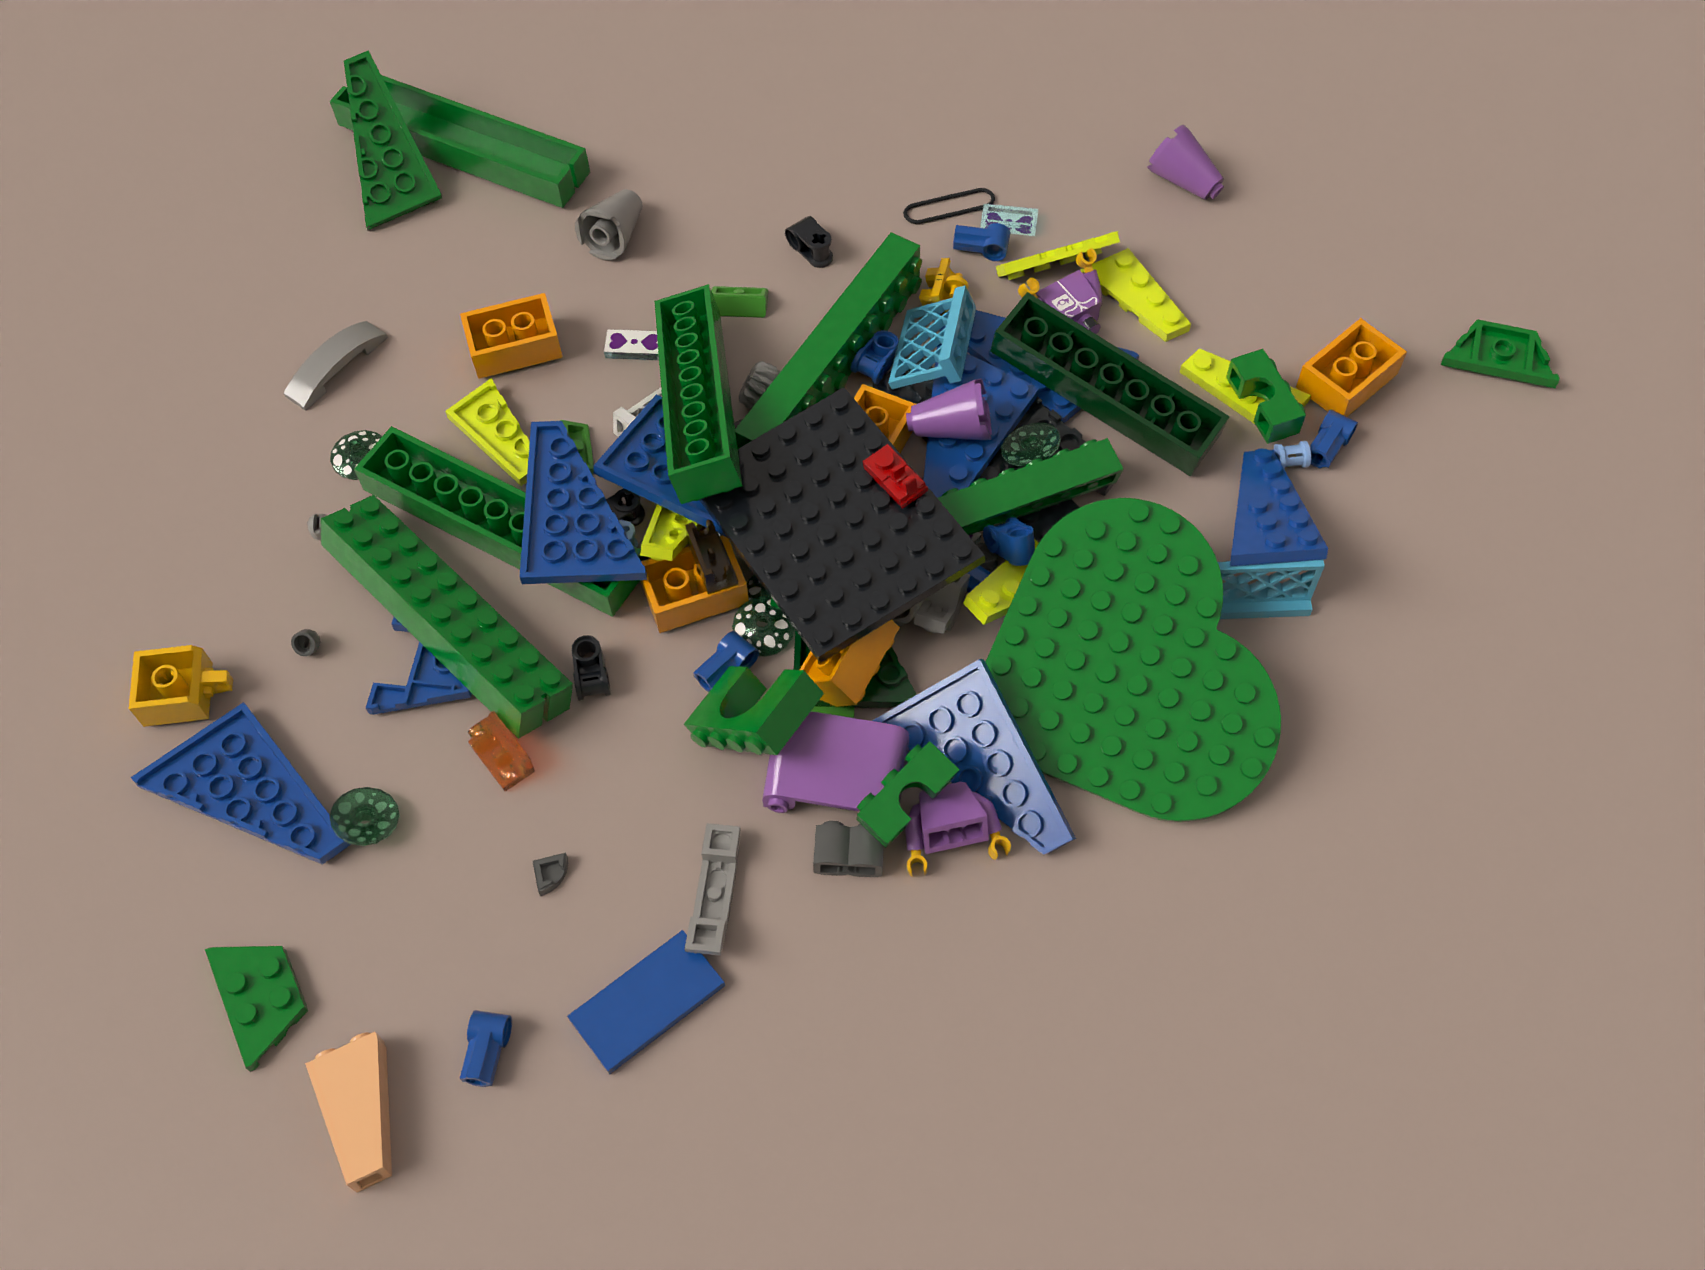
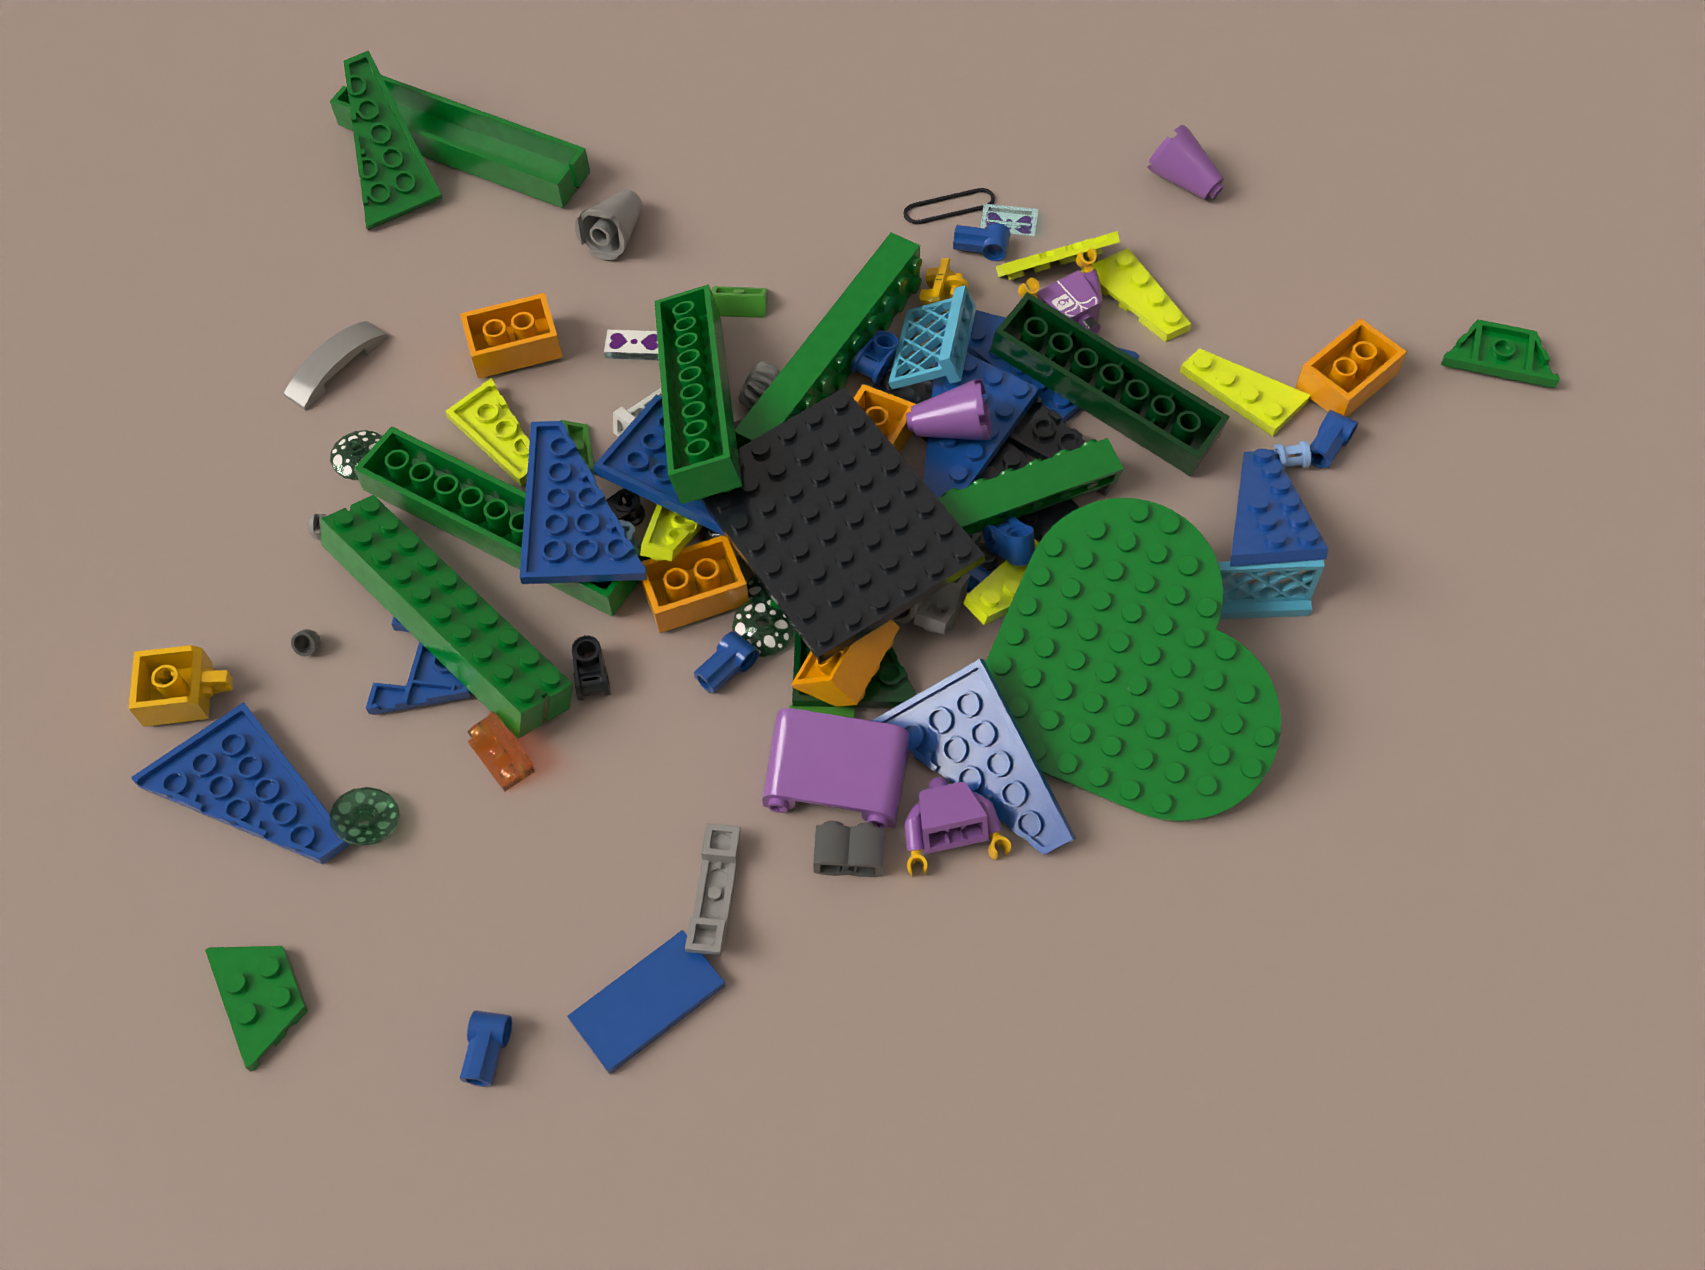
light nougat slope [305,1031,392,1193] -> none
dark grey tile [532,852,568,896] -> none
green arch [684,666,824,755] -> none
dark brown hinge [685,520,738,594] -> none
black piece [785,216,833,268] -> none
green arch [856,741,960,848] -> none
red plate [862,444,928,509] -> none
clear green dish [1001,423,1061,466] -> none
green arch [1226,349,1306,444] -> none

